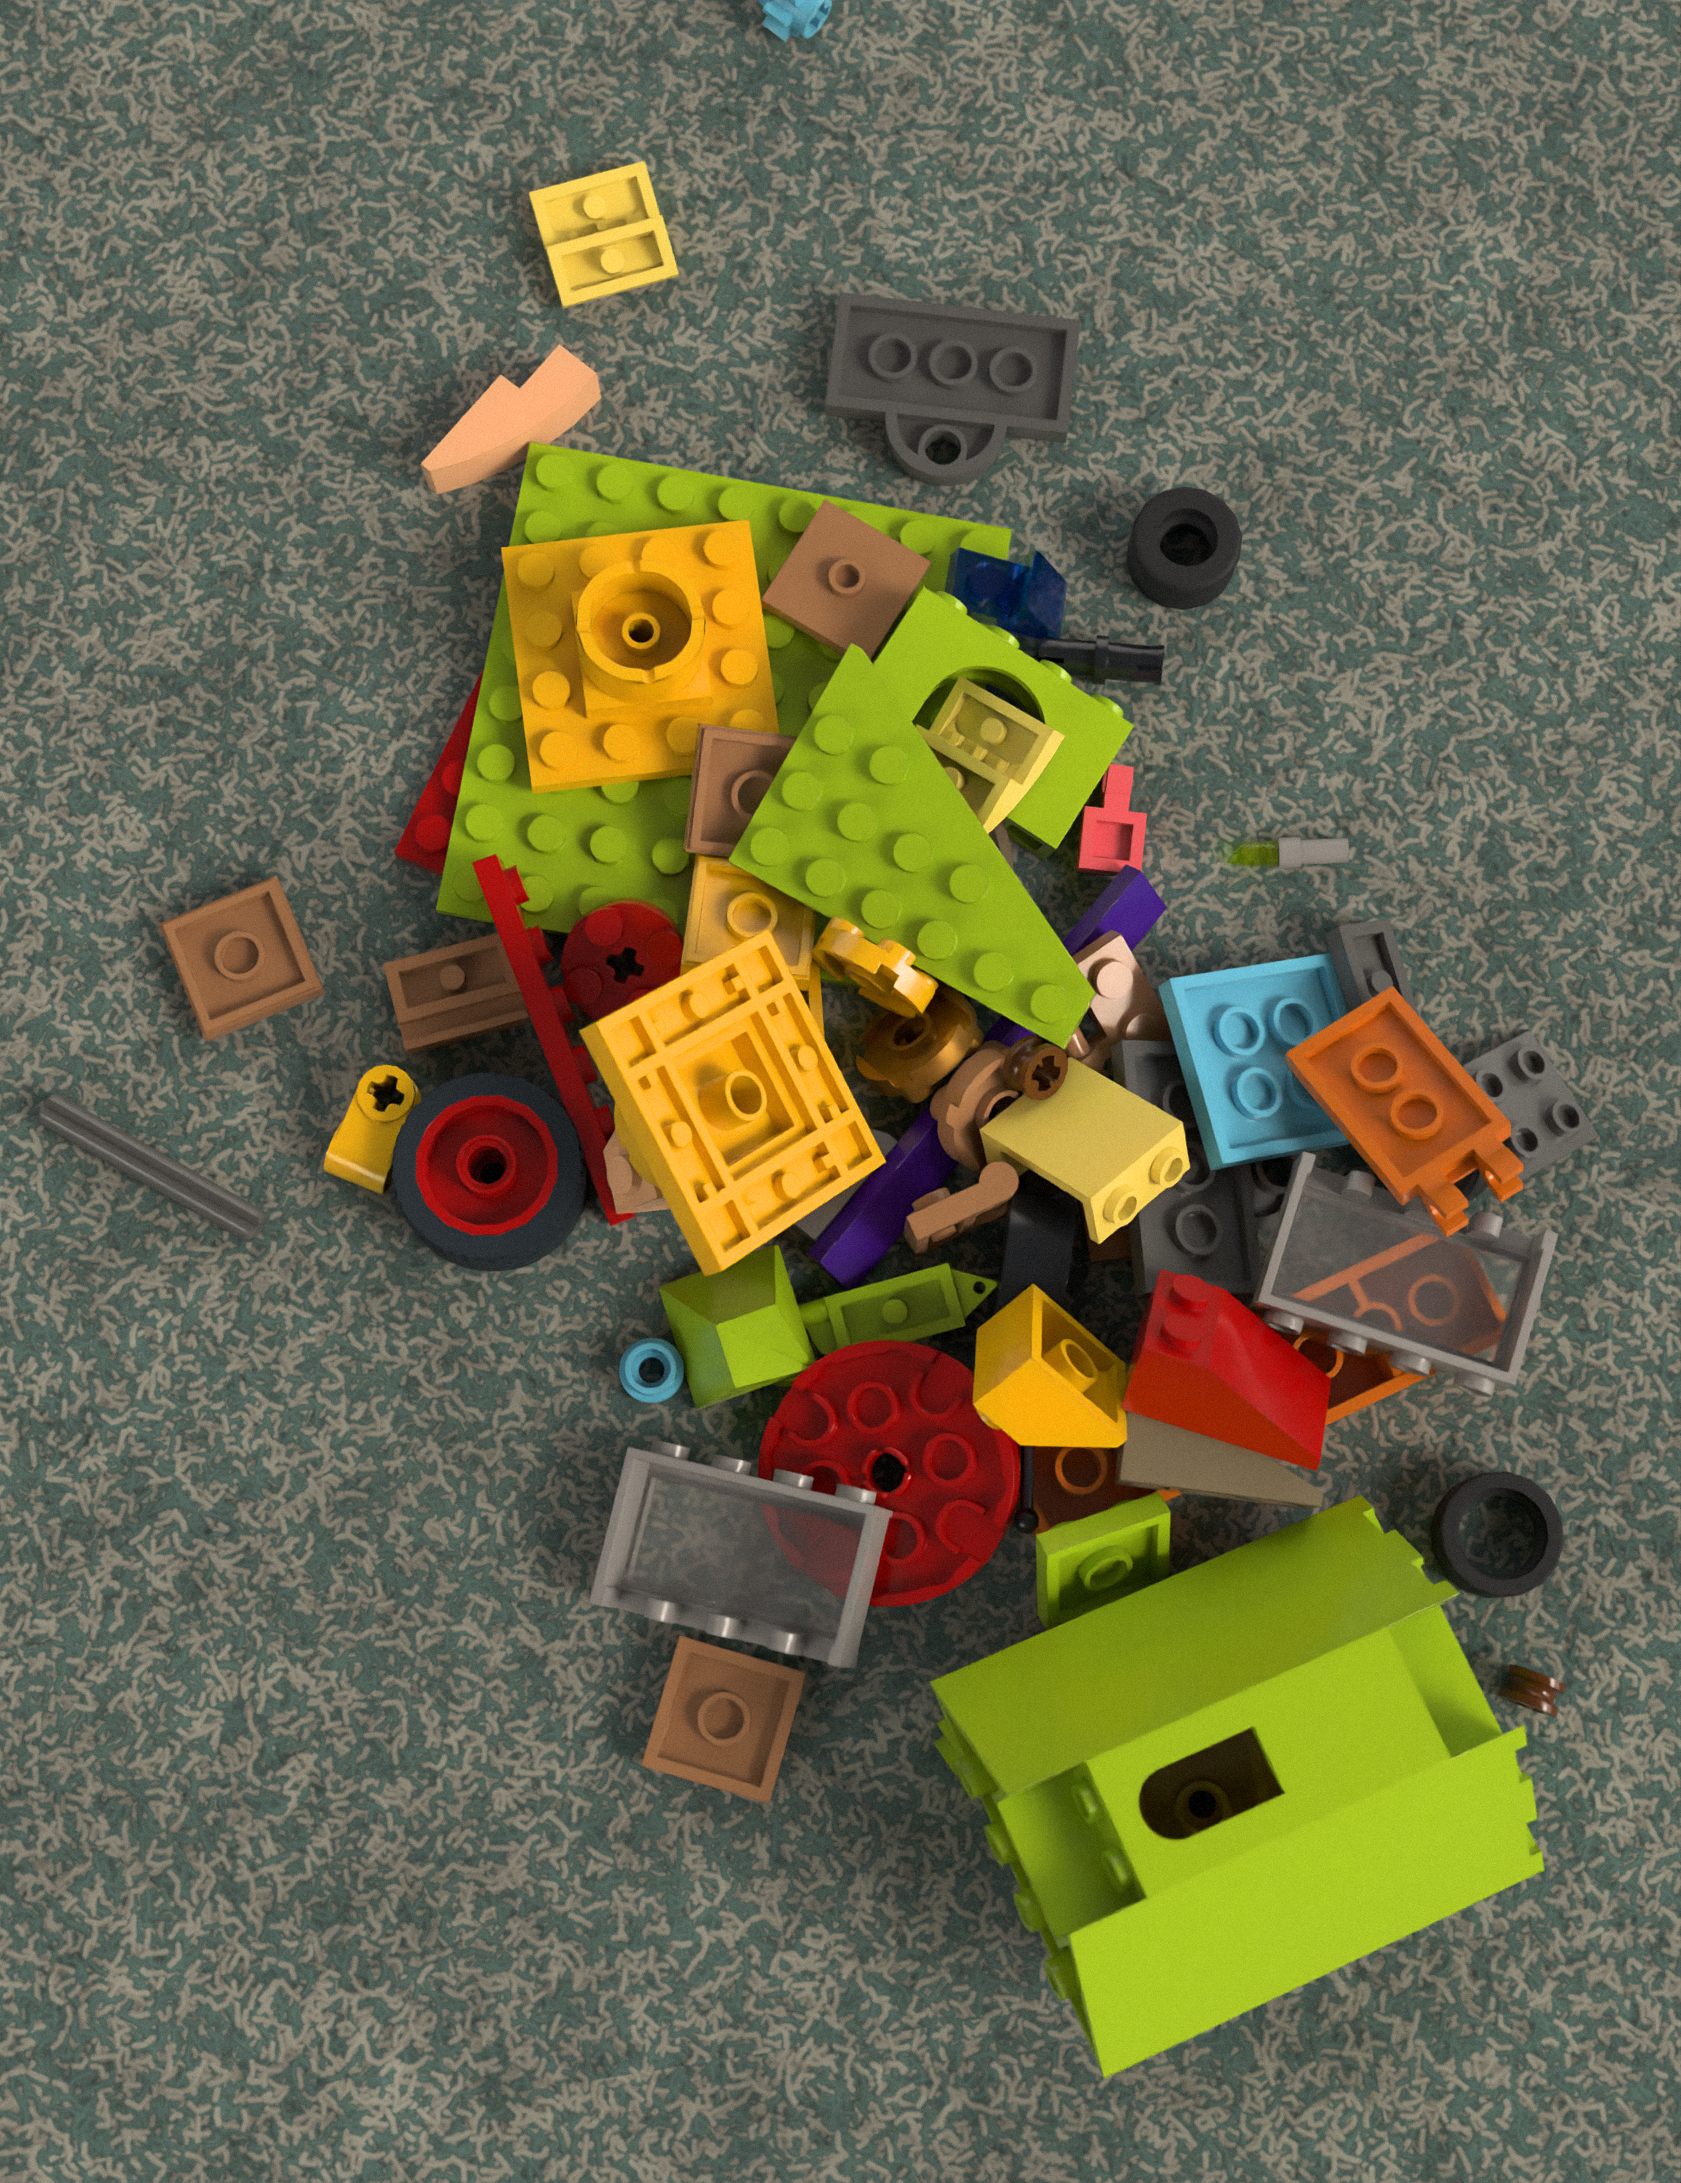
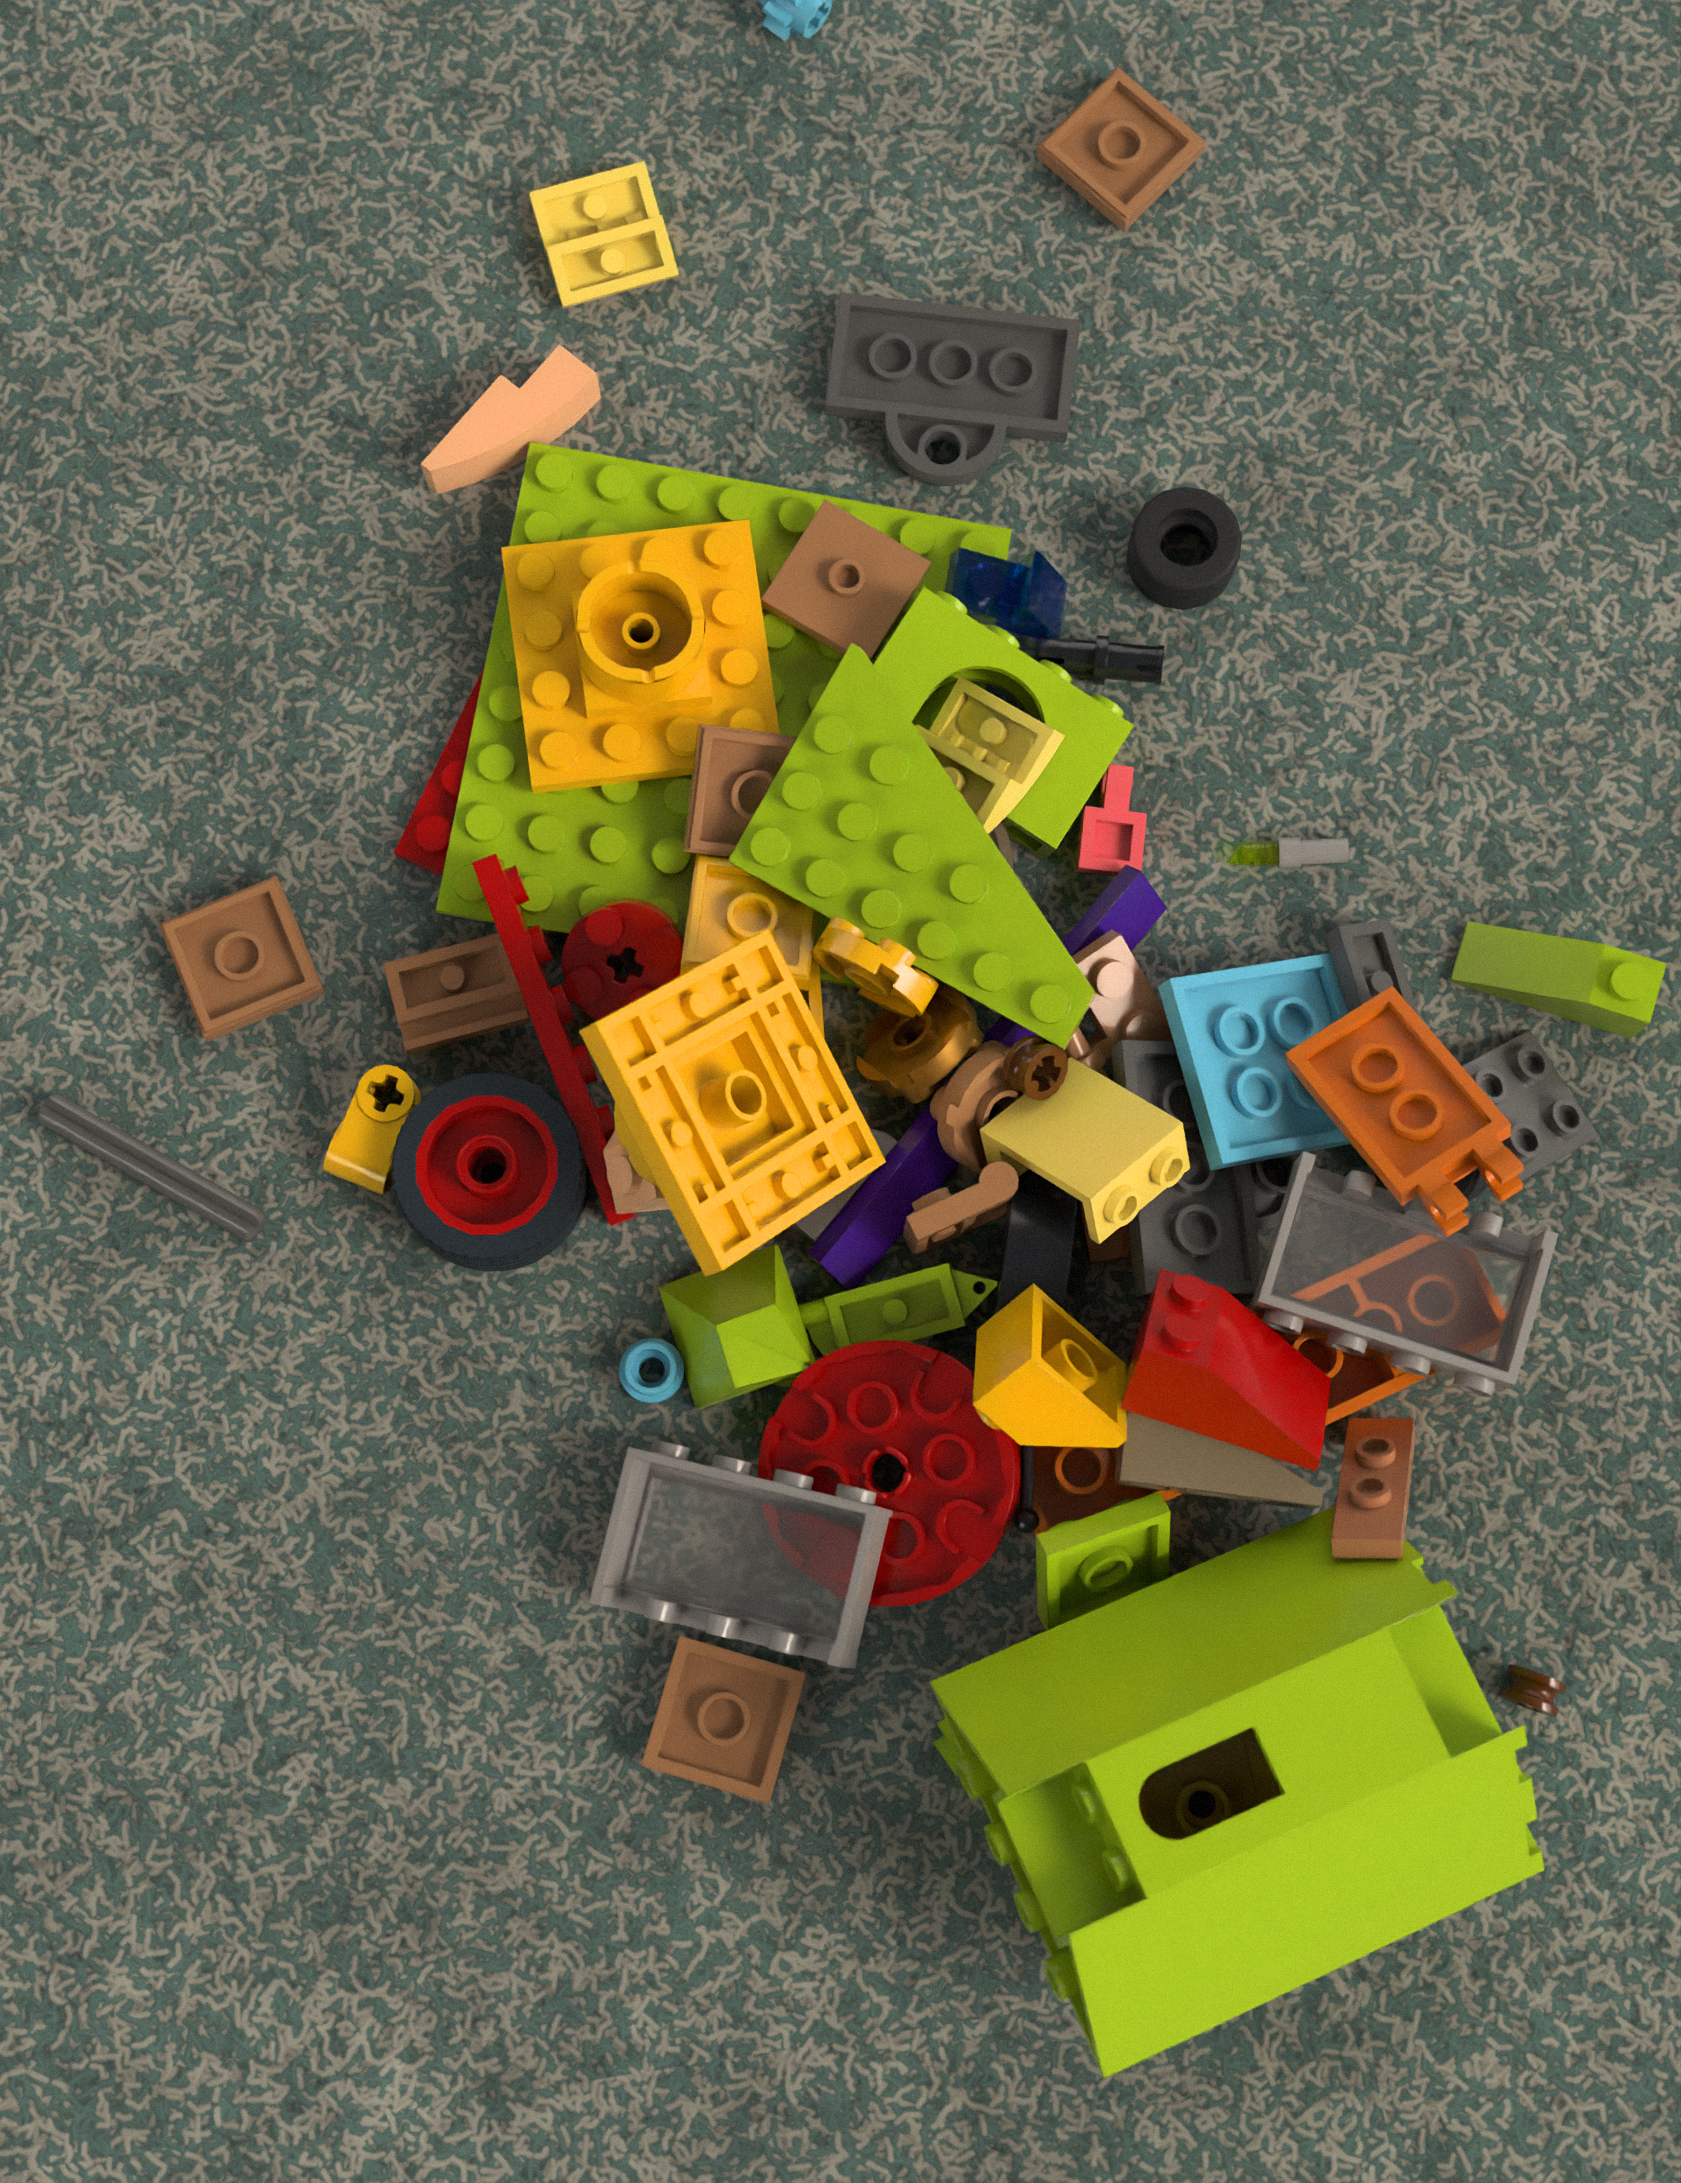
black tyre [1430,1471,1564,1598] -> none
none -> medium nougat plate [1036,67,1206,232]
none -> nougat plate [1331,1418,1416,1559]
none -> lime slope [1449,921,1667,1039]

